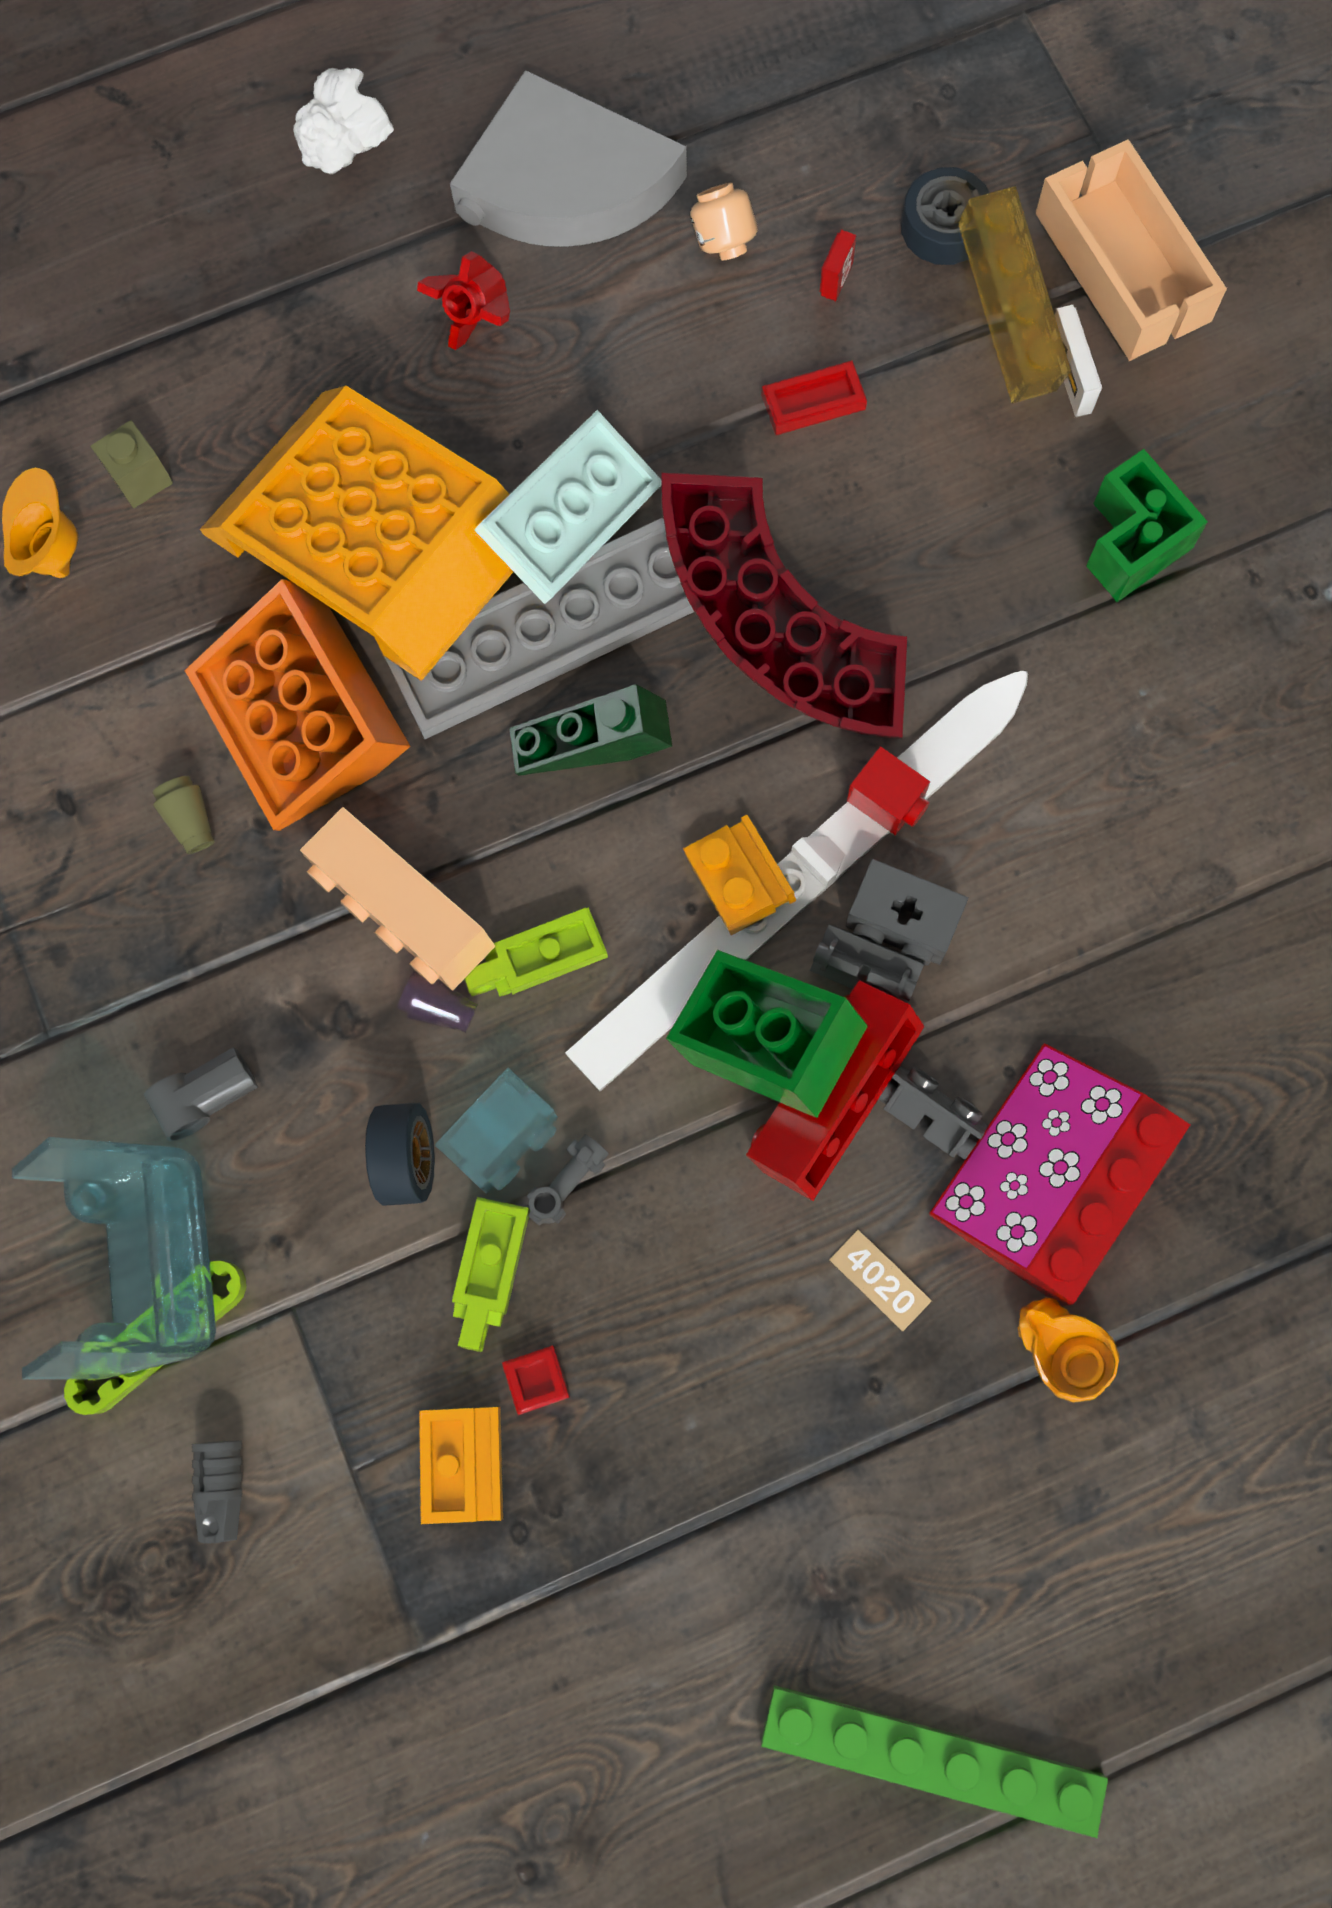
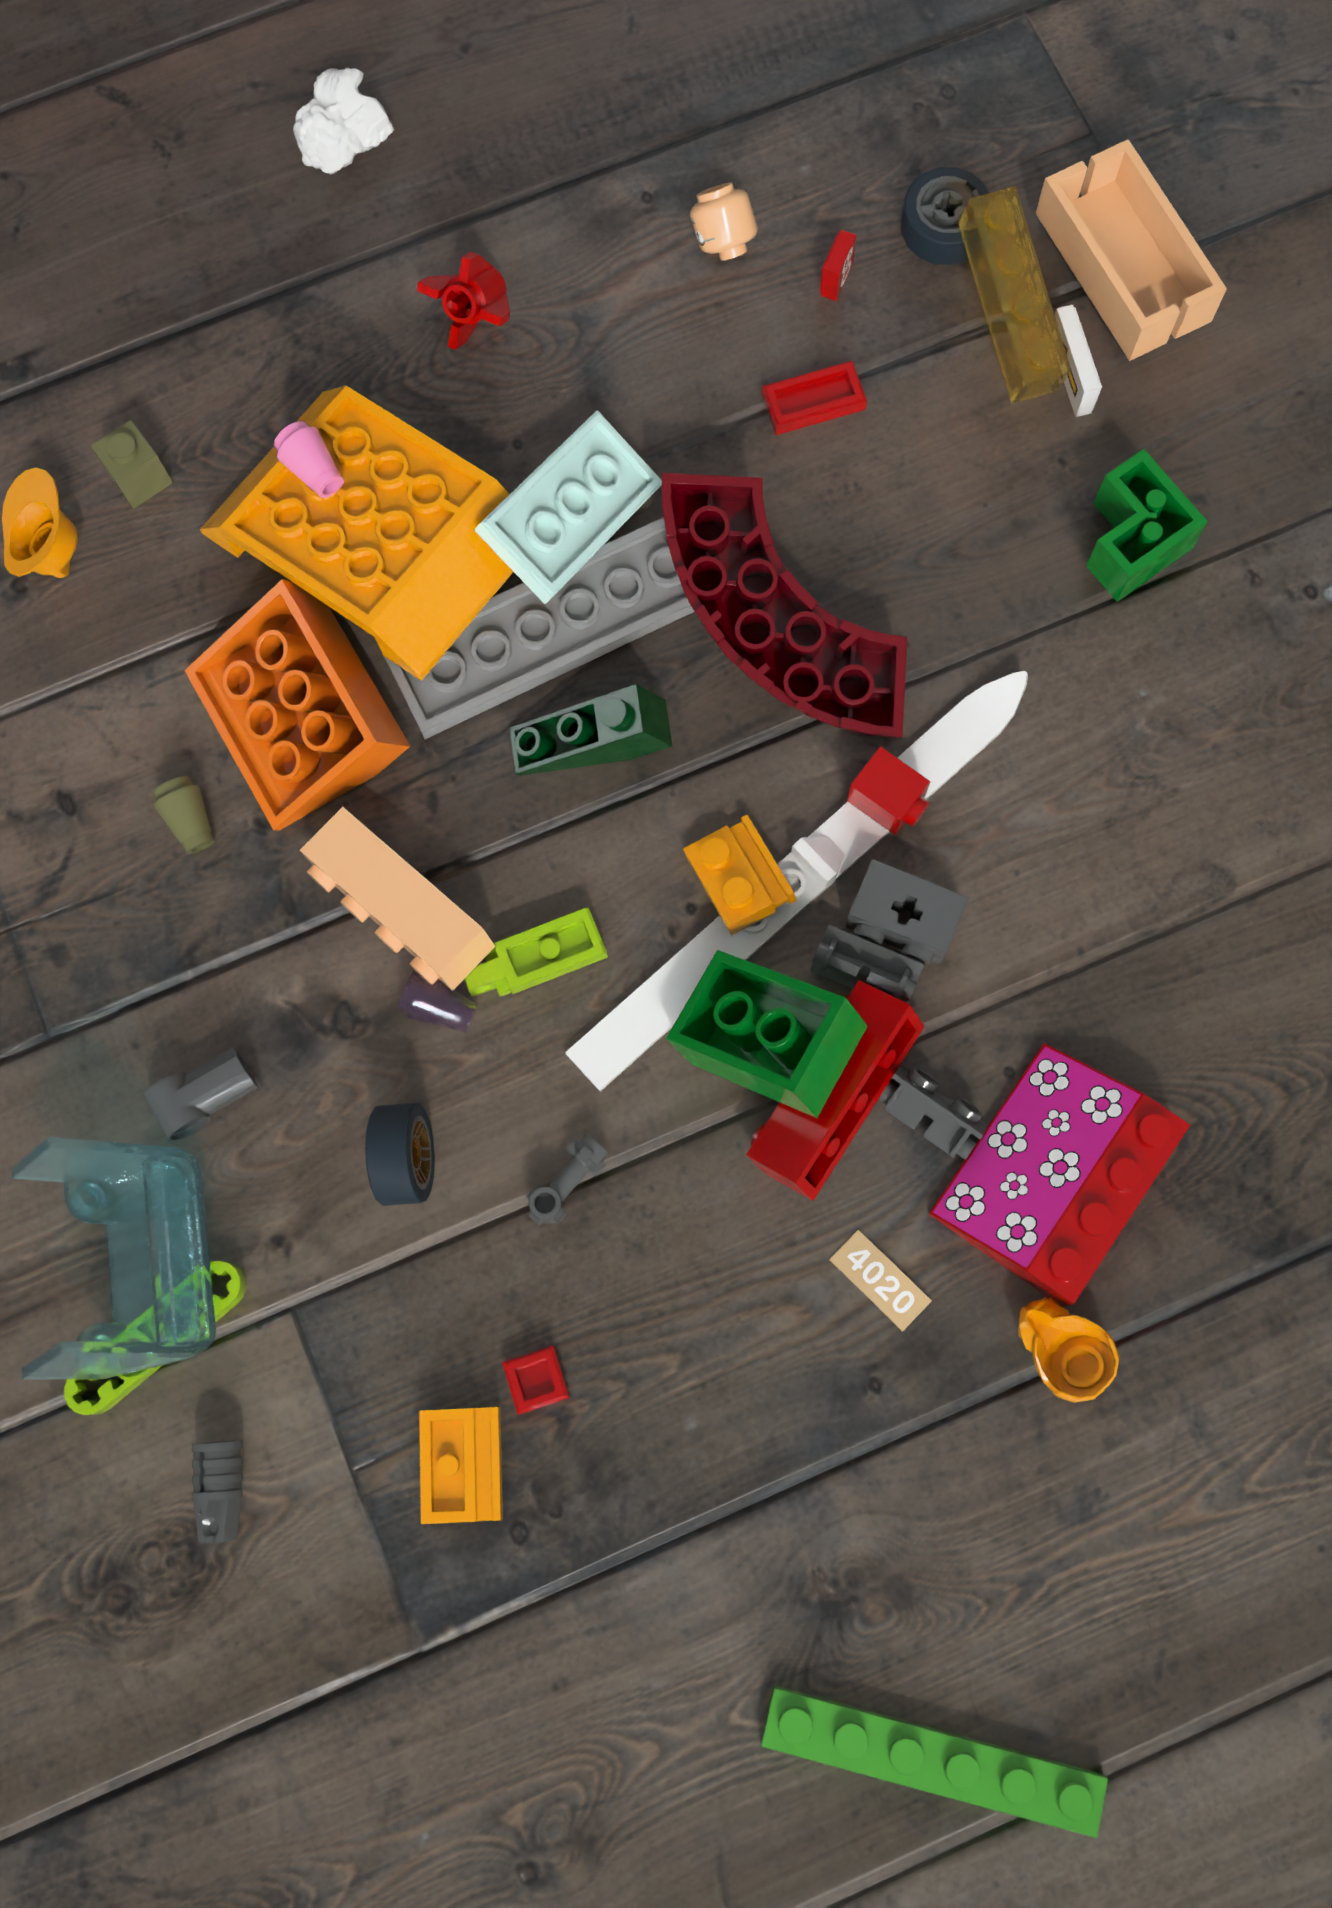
clear light blue brick [435,1068,558,1194] -> none
light grey brick [450,70,687,247] -> none
lime hinge [452,1197,530,1352] -> none
none -> bright pink cone [274,421,344,498]

